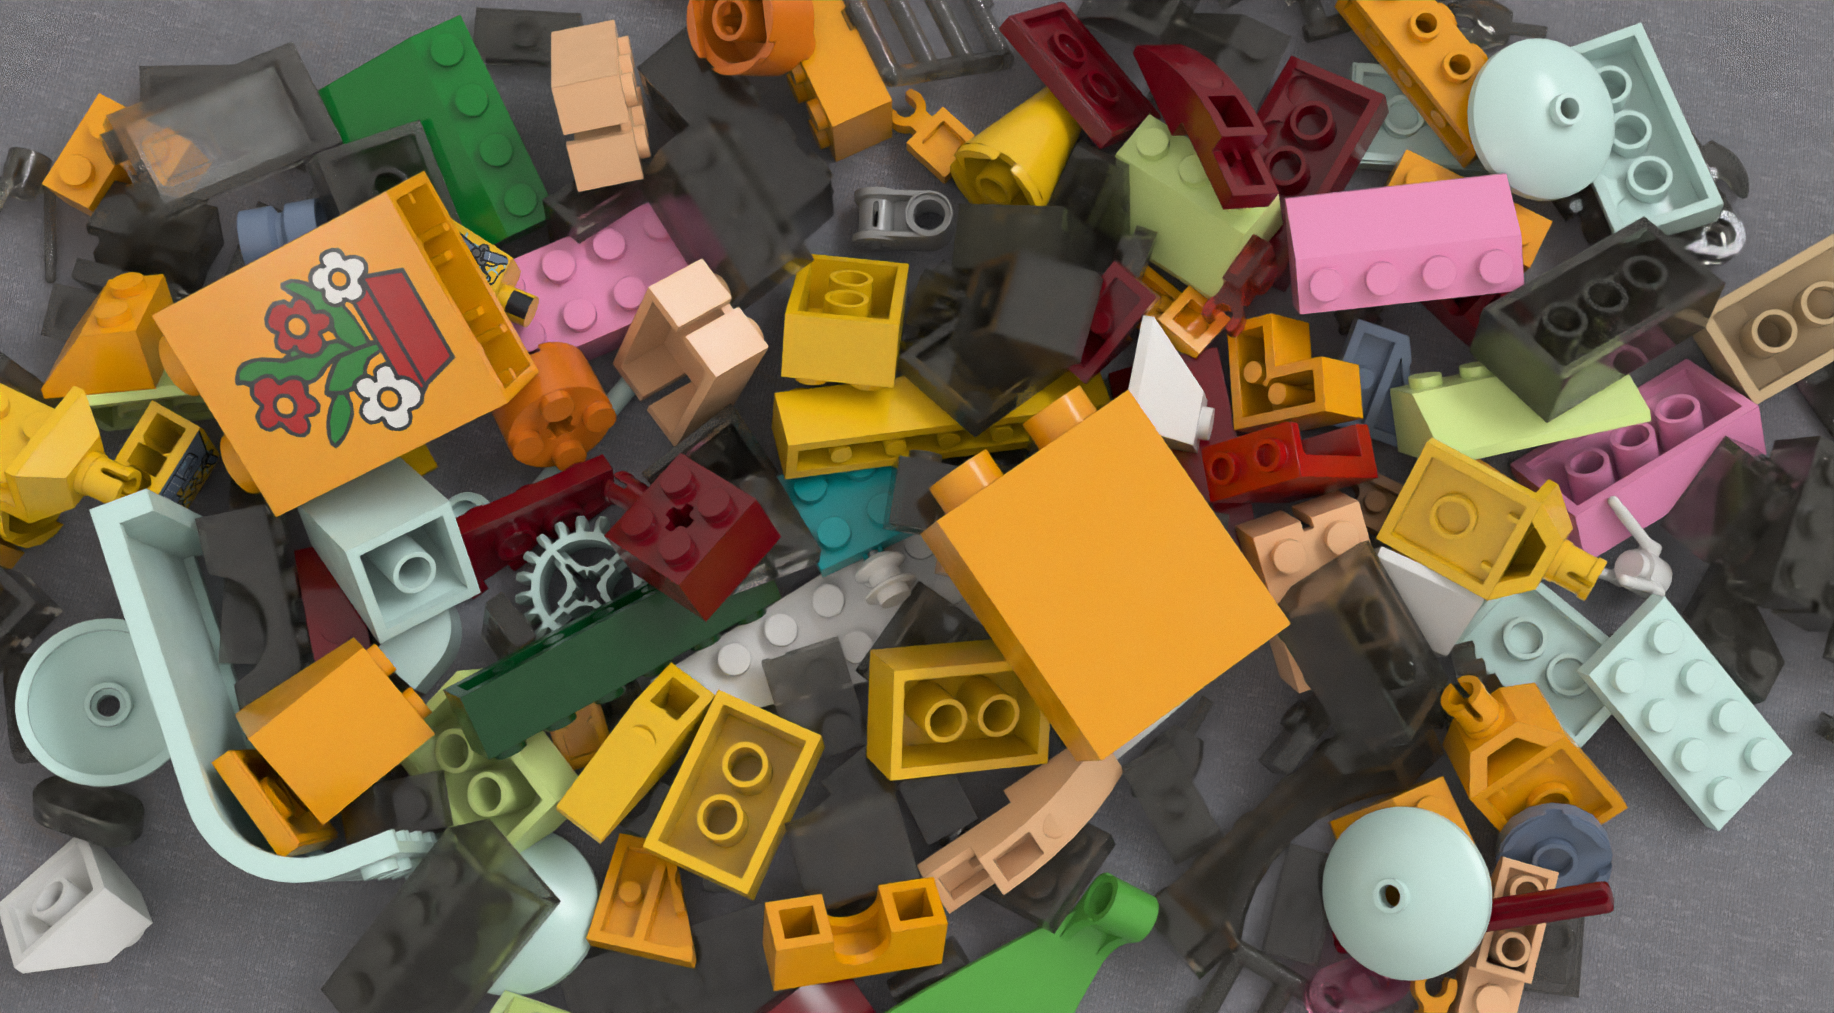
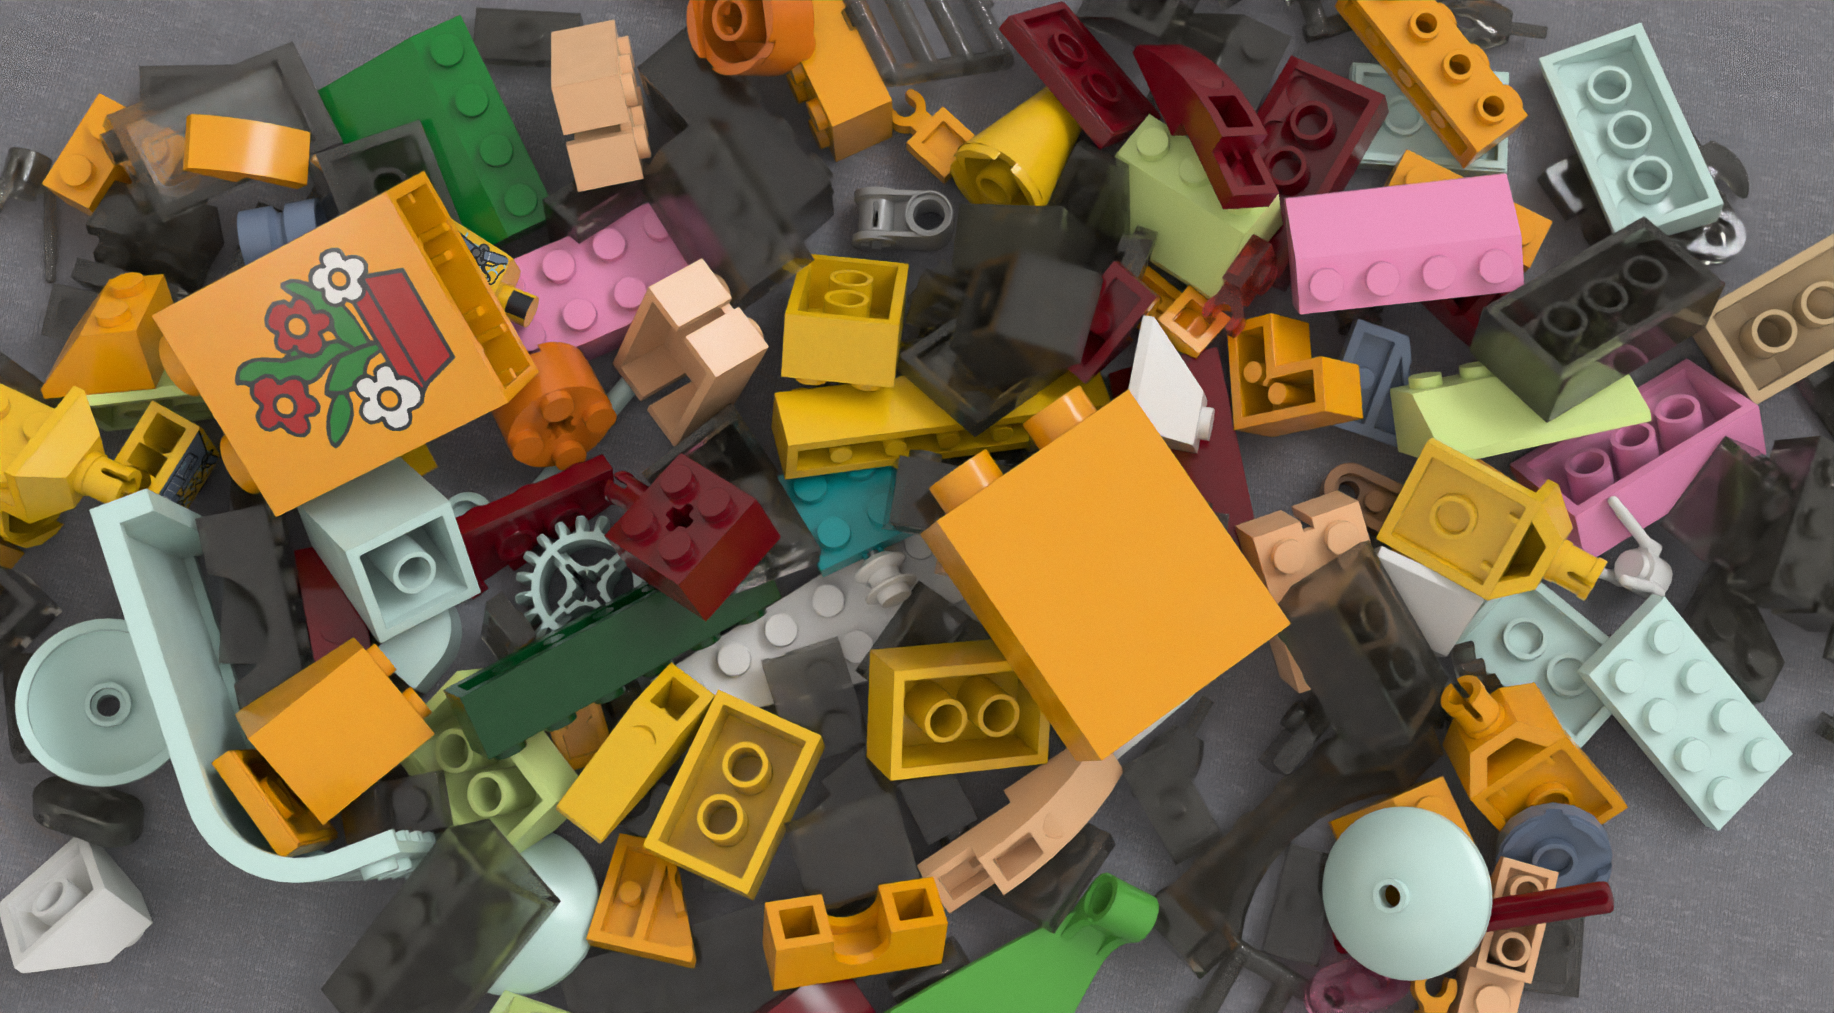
red panel [1201,422,1378,503] -> none
light aqua dish [1467,38,1615,201] -> none
none -> light orange slope [183,114,311,189]

